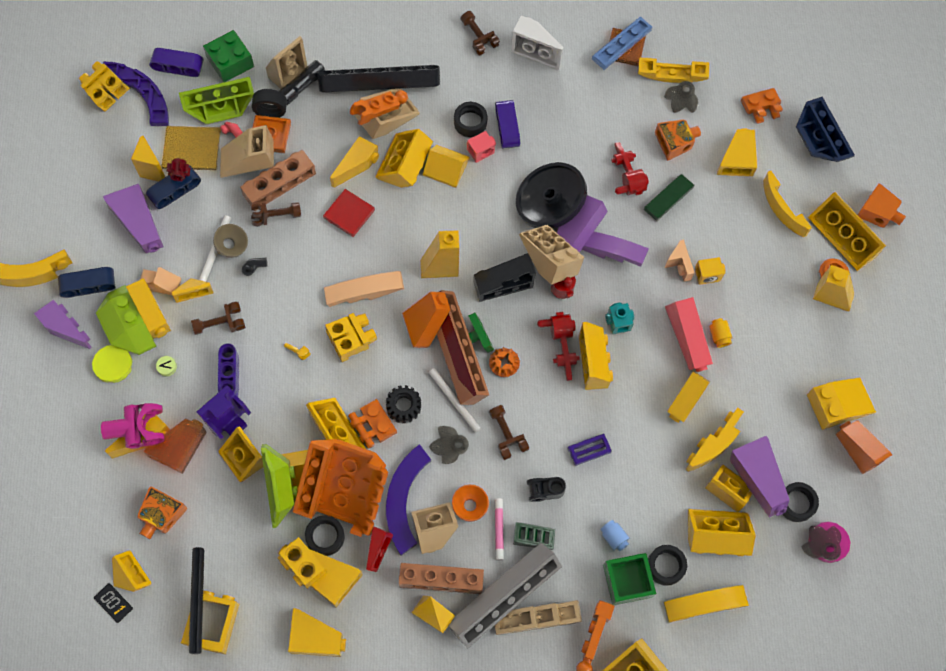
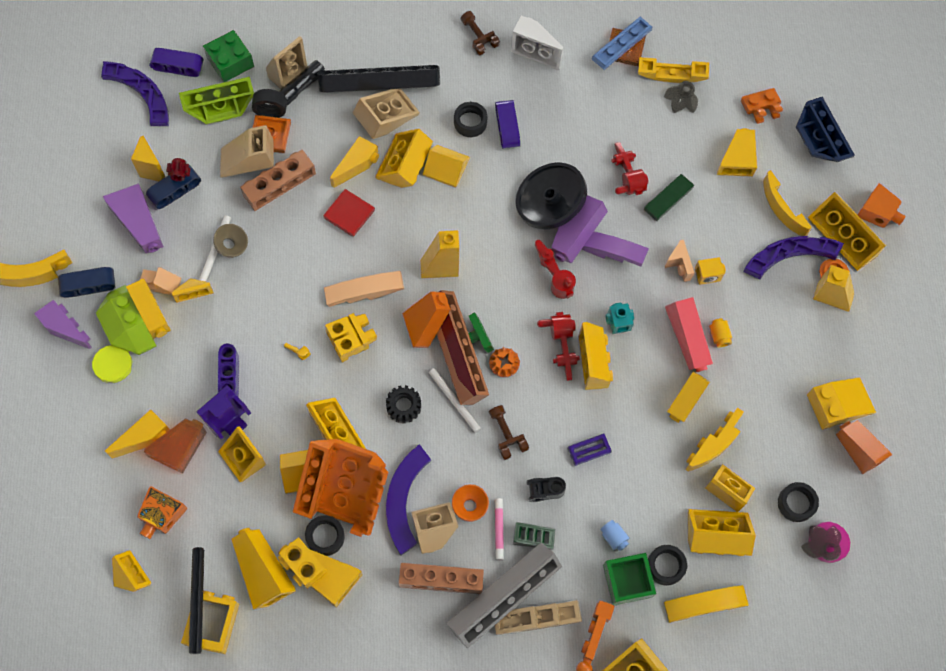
yellow hips [79,61,130,112] -> none
black sticker [94,583,133,623] -> none
dark pink connector [101,403,164,449] -> none
yellowish green tile [156,356,177,376] -> none
clear yellow piece [161,126,221,170] -> none
reddish brown bar [191,302,246,335] -> none
coral arm [220,122,243,138] -> none
black arm [242,257,268,276] -> none
reddish brown bar [251,202,301,227] -> none
lime wedge [261,444,298,528] -> none
yellow slope [288,608,346,657] -> none
orange plate [348,399,397,449] -> none
orange plate [350,90,408,125] -> none
red slope [366,526,393,572] -> none
yellow slope [411,595,455,633] -> none
clear smoke plate [429,426,469,464] -> none
coral brick [467,131,496,163] -> none
black wedge [473,253,536,302] -> none
tan slope [519,225,585,284] -> none
orange torso [655,119,701,161] -> none
medium lavender slope [730,436,790,518] -> none
none -> yellow slope [231,528,296,609]
none -> dark purple tile [743,236,844,280]

